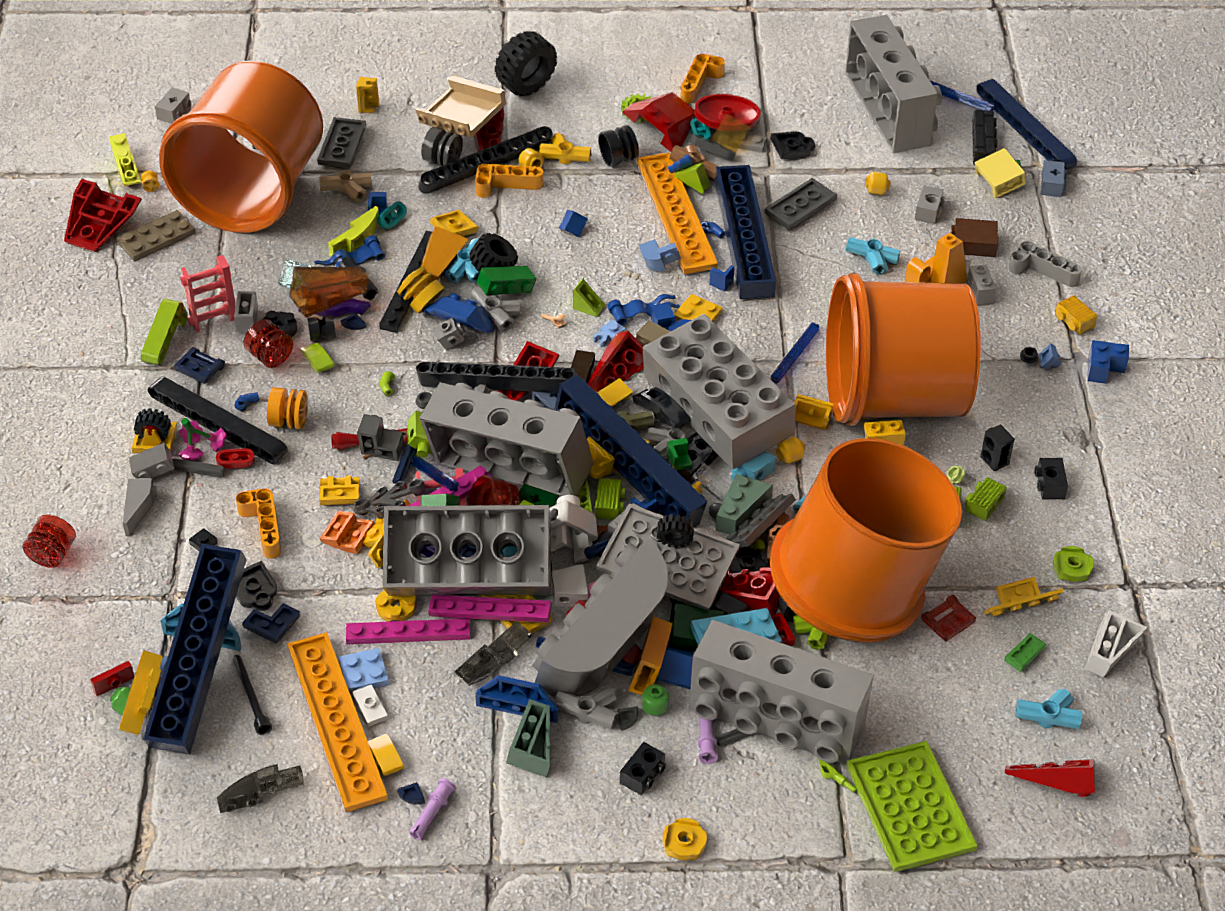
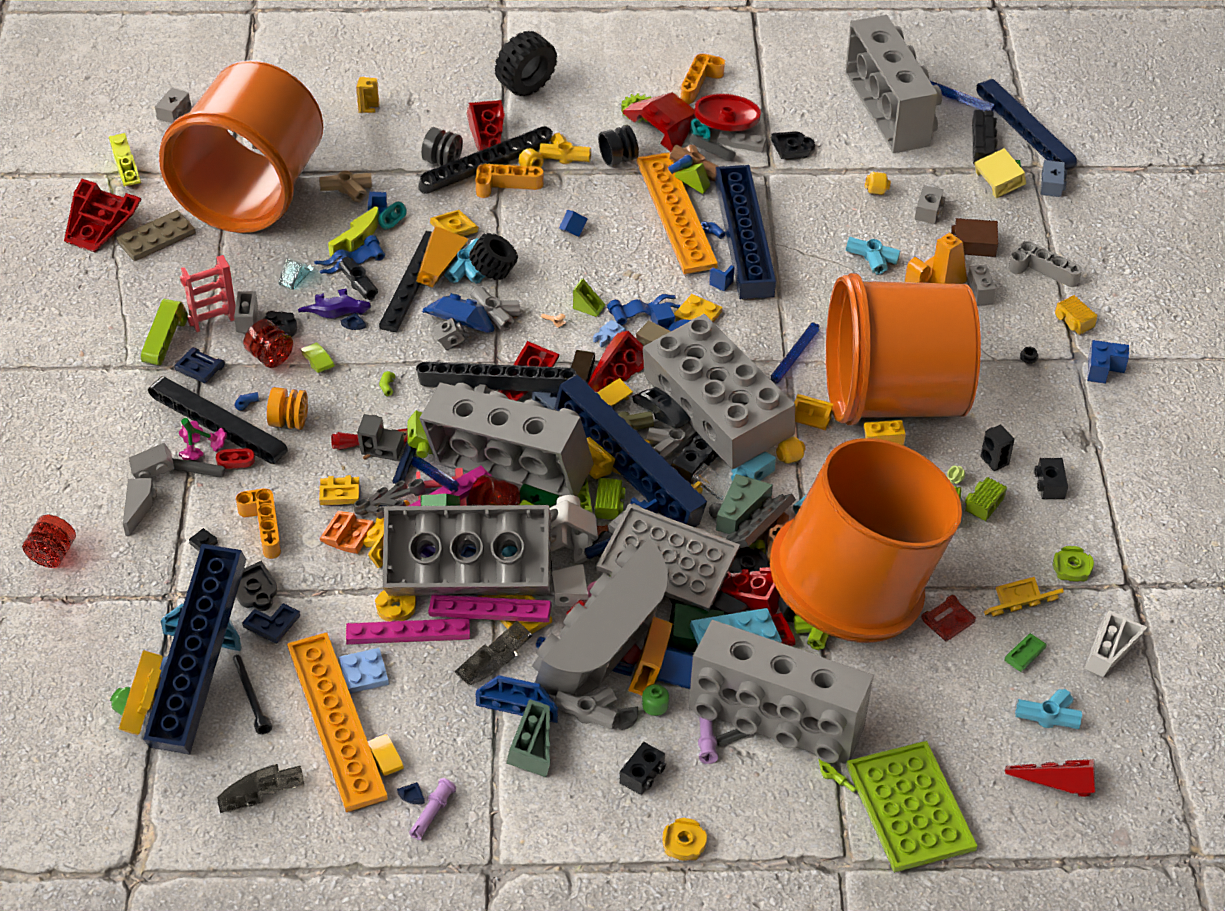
red plate [90,660,134,696] -> none
plate [131,408,178,453] -> none
yellow wheel [141,170,159,192] -> none
clear orange slope [289,267,369,318] -> none
black wheel [307,315,336,341] -> none
dark grey plate [317,117,366,168] -> none
white plate [352,685,388,727] -> none
yellow wheel [397,266,445,314] -> none
tan panel [415,76,507,138] -> none
dark grey plate [416,392,432,409] -> none
green brick [477,266,537,295] -> none
medium blue brick [639,239,681,271] -> none
black tyre [657,514,694,548] -> none
green panel [667,438,692,470] -> none
clear yellow piece [712,114,750,152] -> none
dark grey plate [765,178,837,230] -> none
medium blue tile [1038,344,1062,370] -> none

